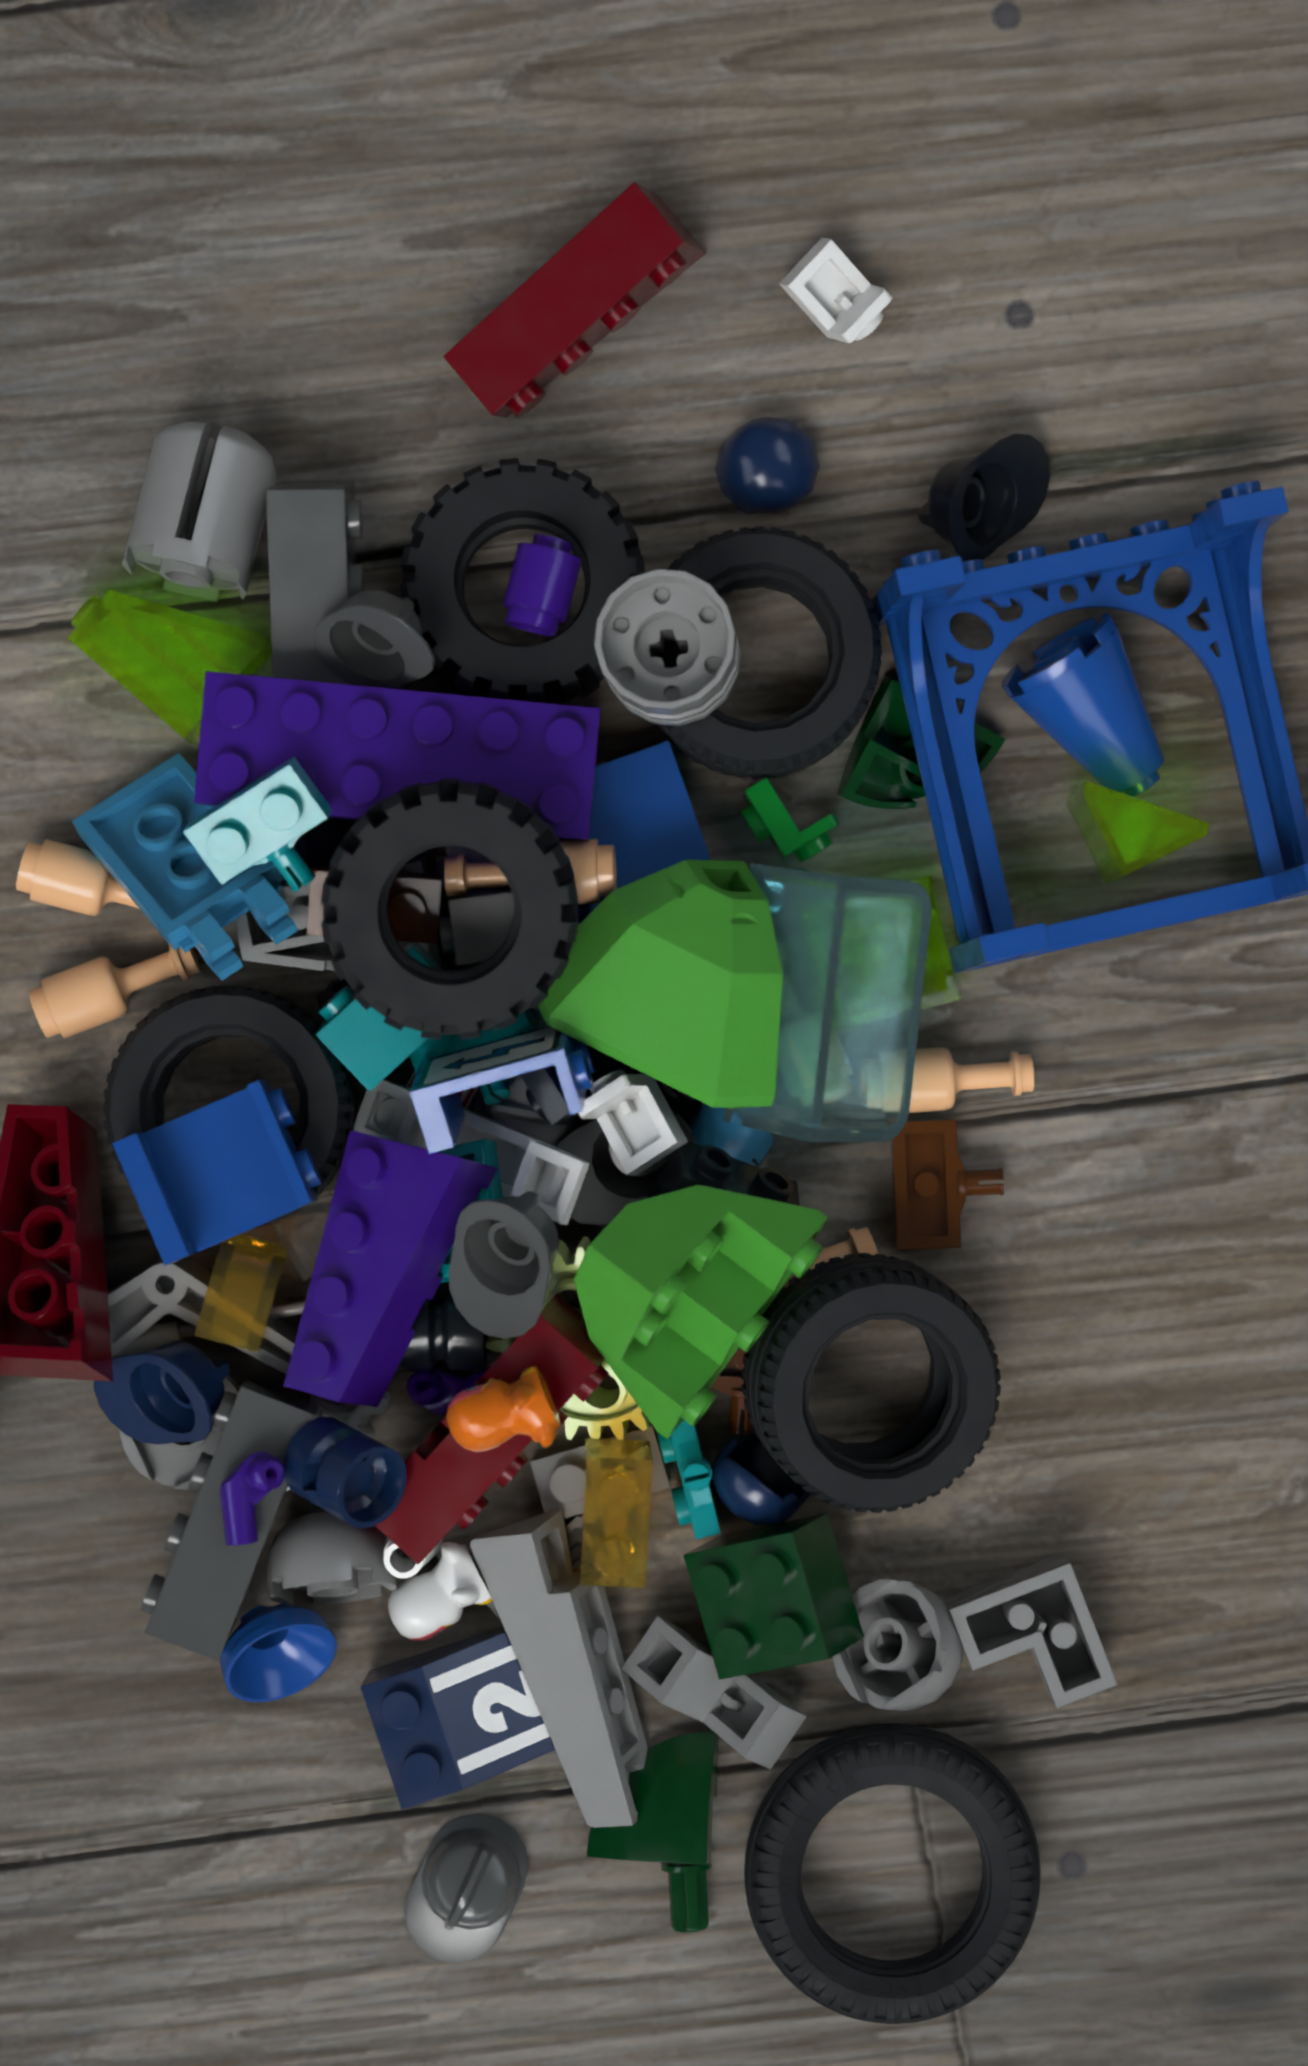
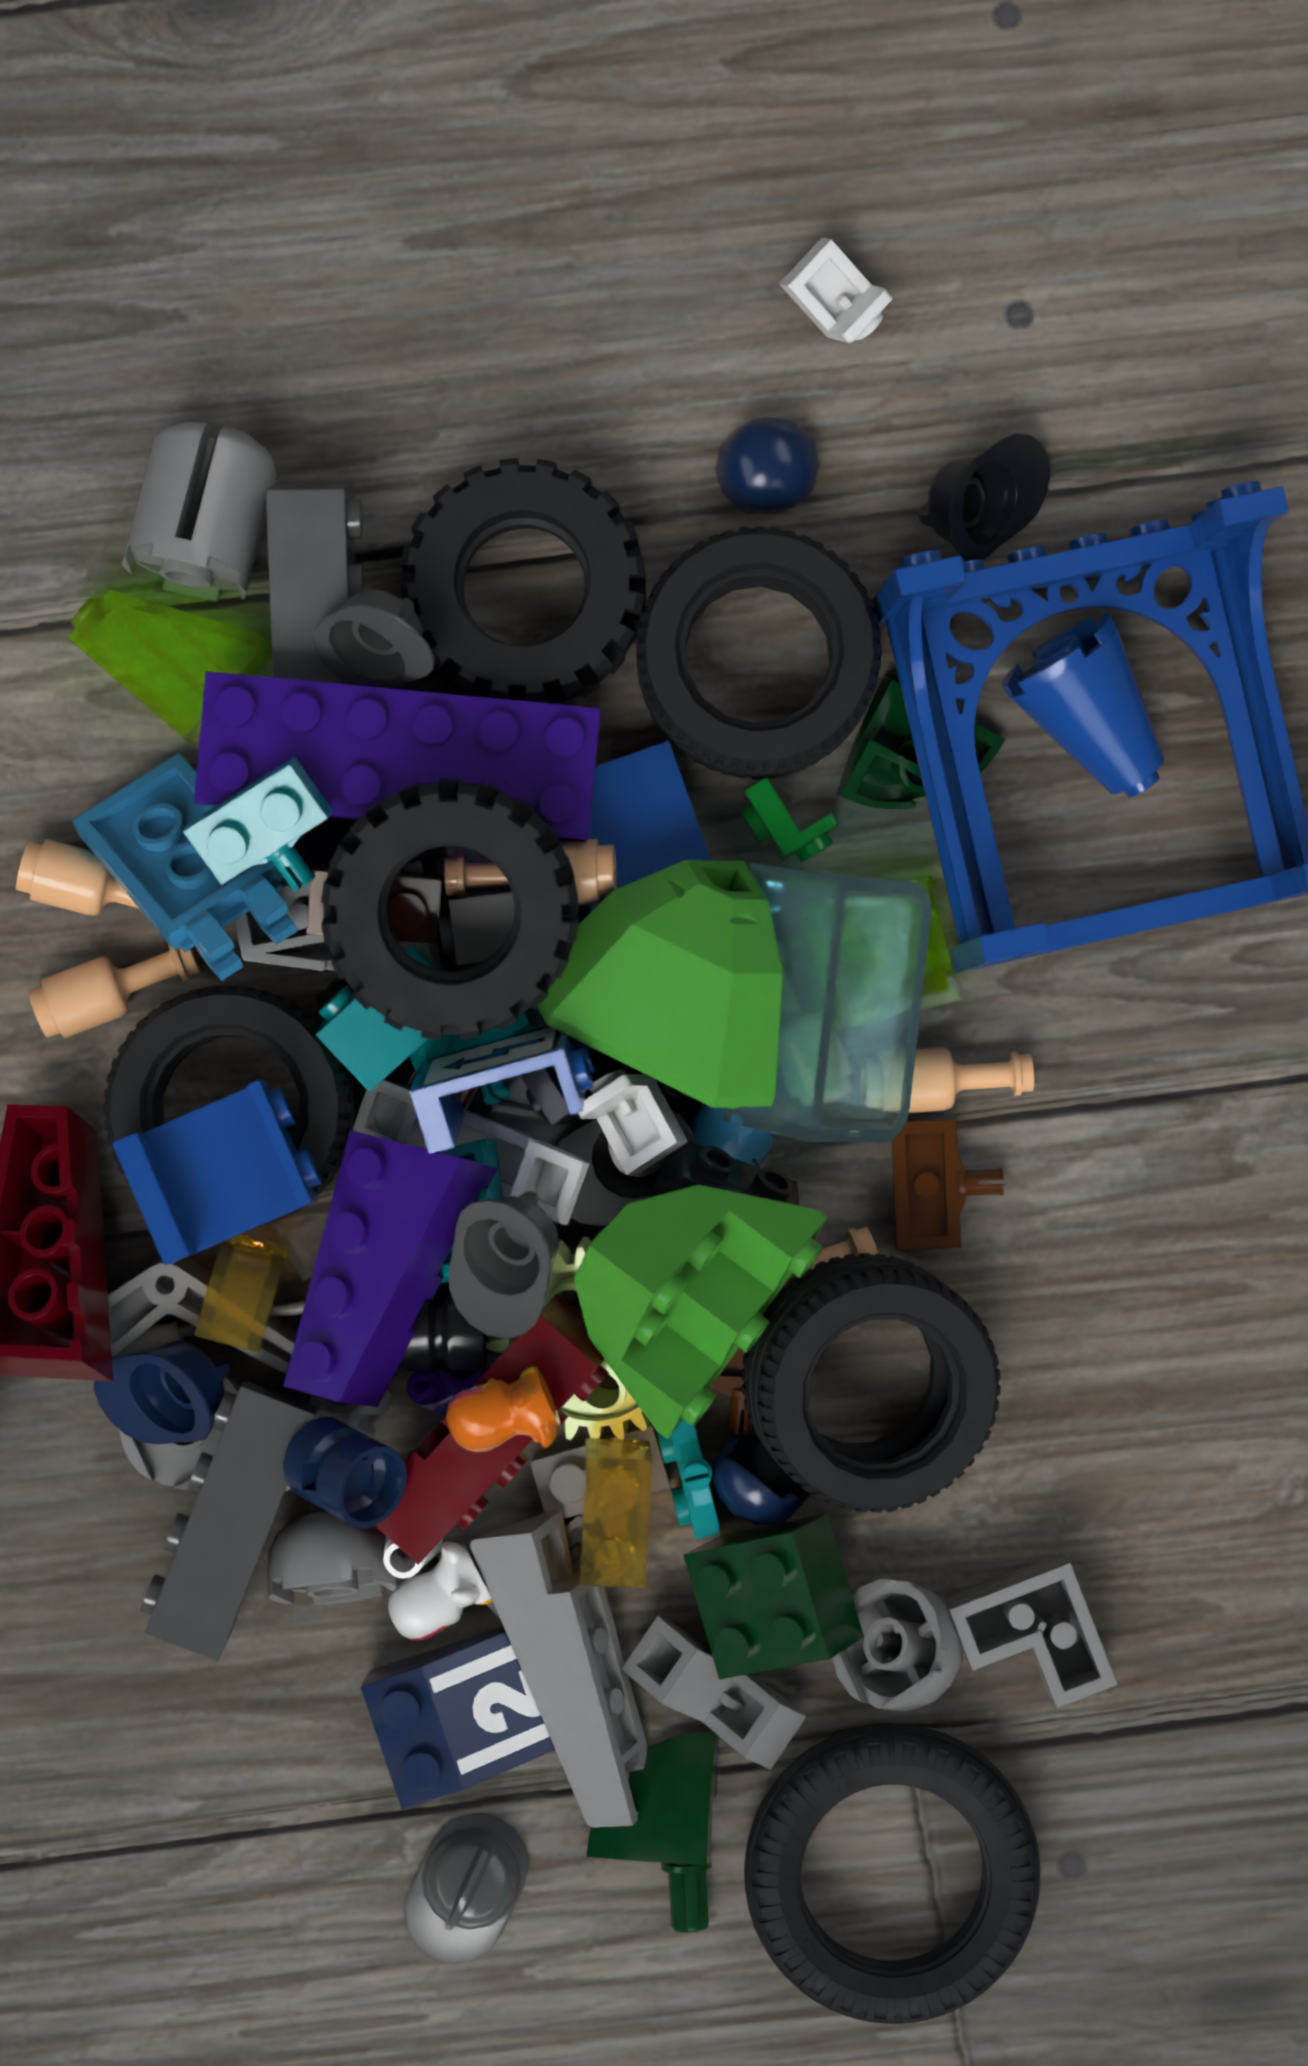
dark purple arm [220,1451,285,1546] -> none
blue piece [220,1603,337,1702] -> none
dark red wedge [443,182,706,418] -> none
dark purple brick [503,534,582,636] -> none
light grey wheel [594,569,741,726] -> none
clear neon green slope [1067,781,1210,885] -> none

